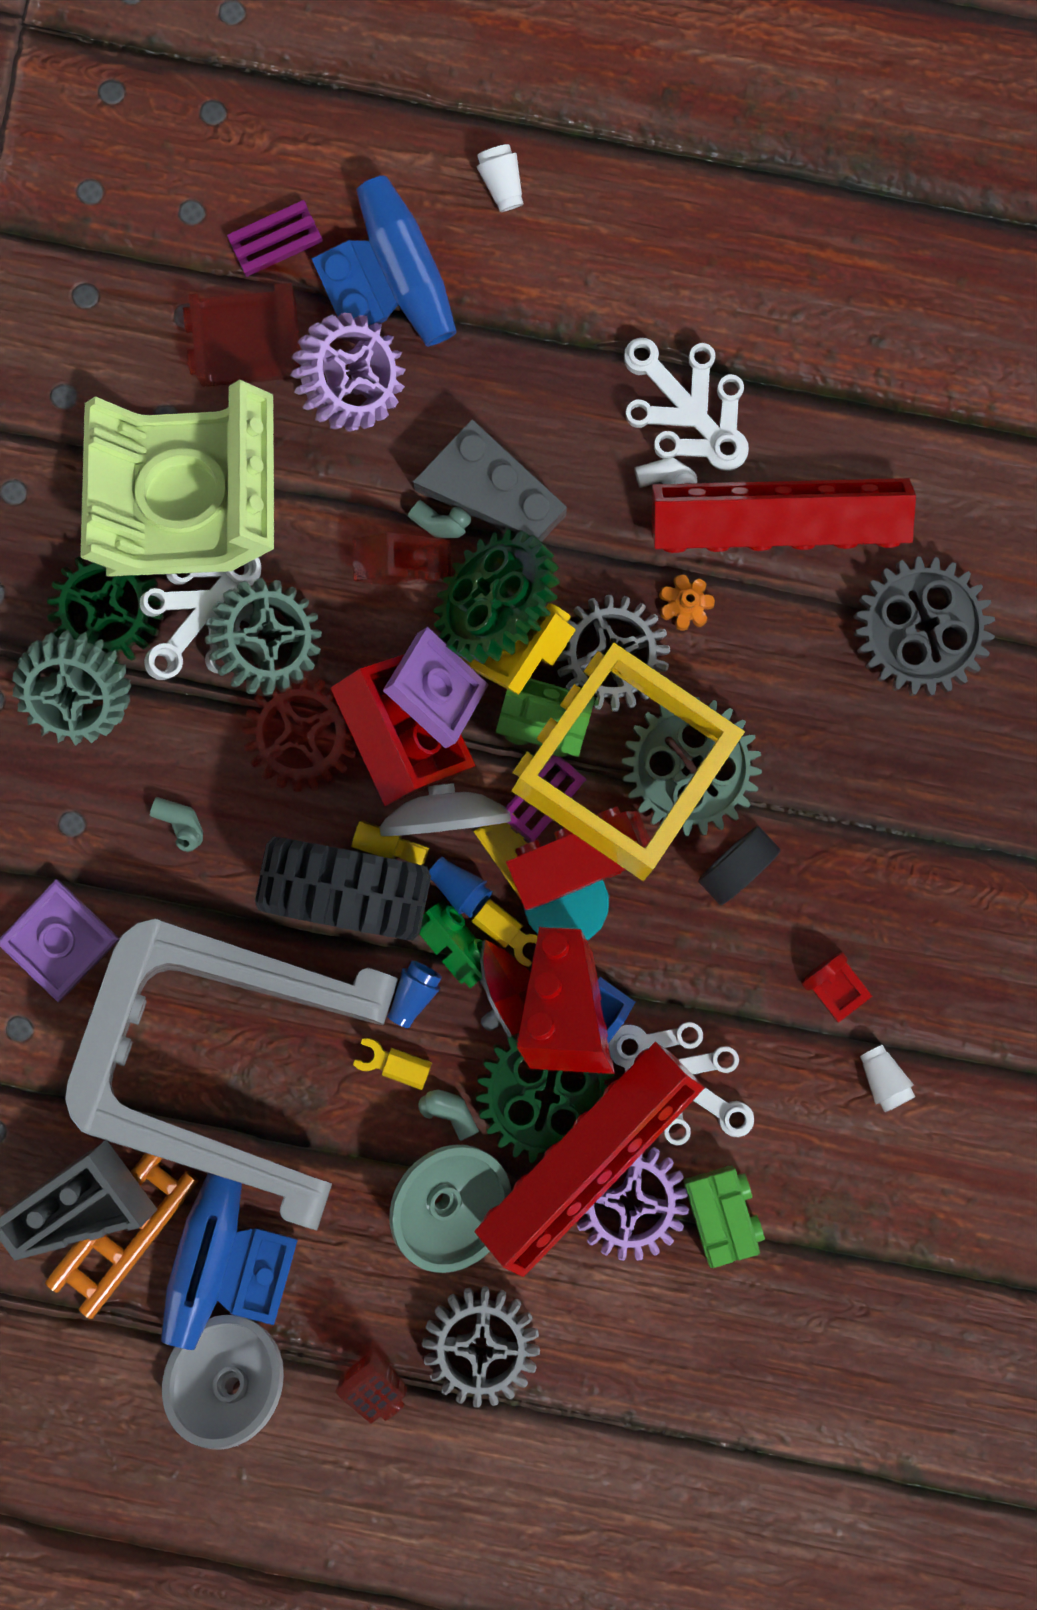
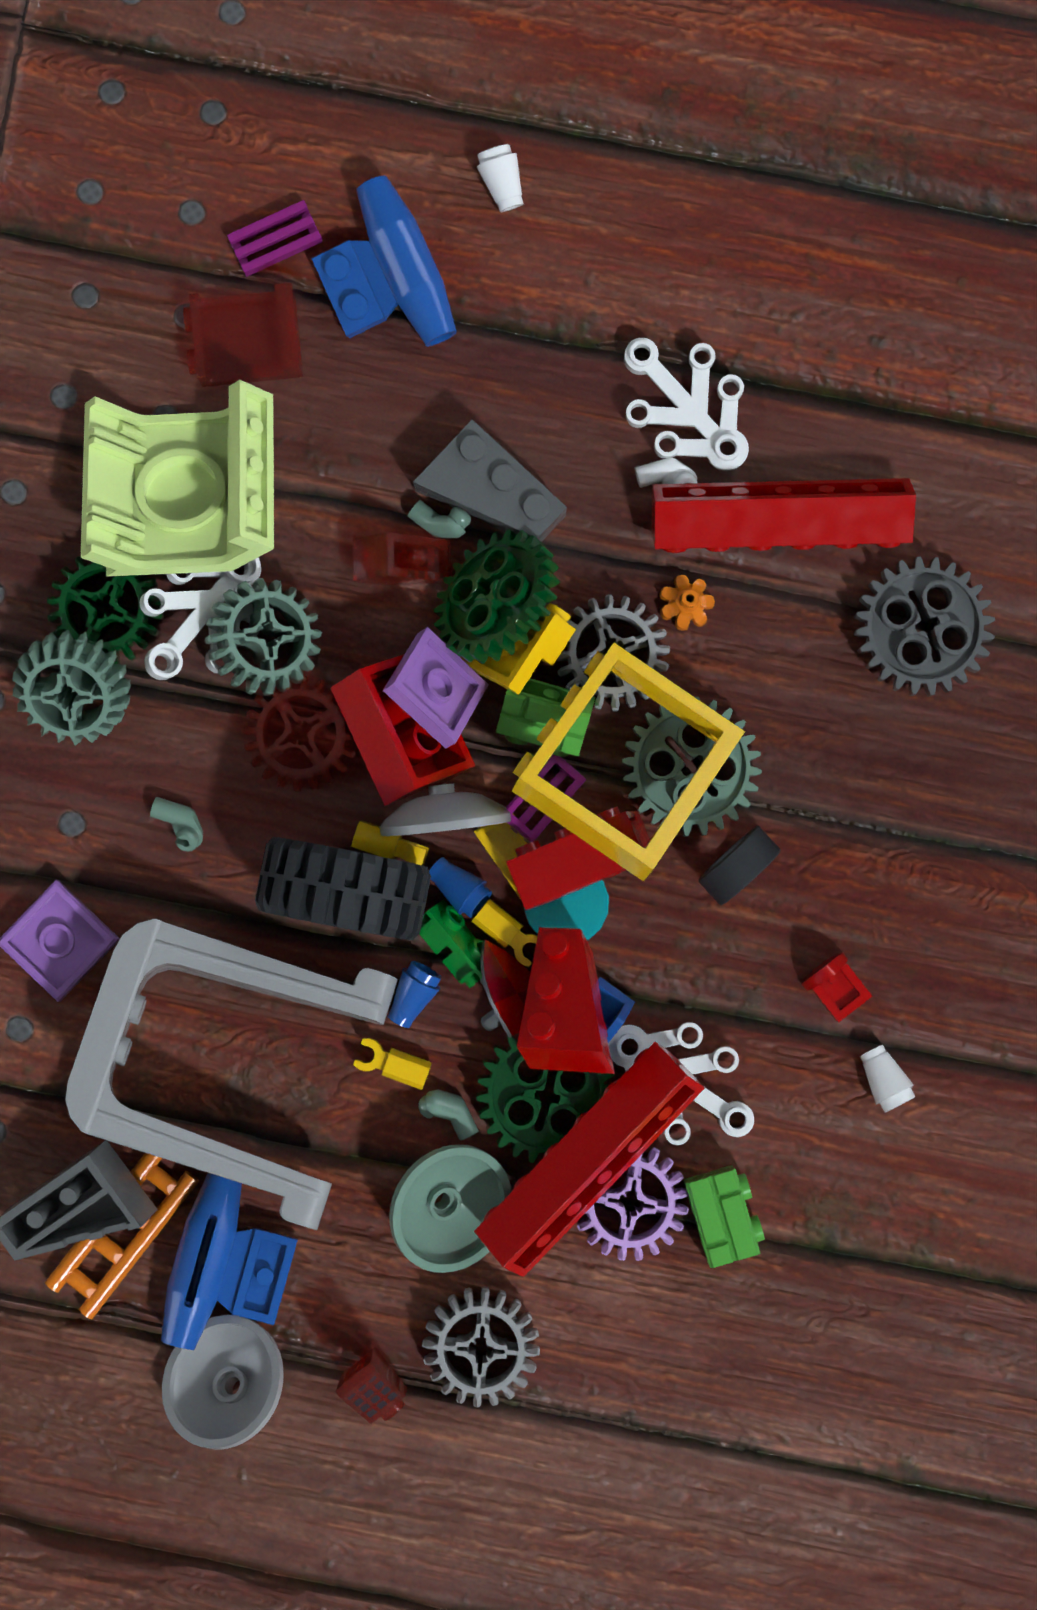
lavender gear [290,313,406,431] -> none

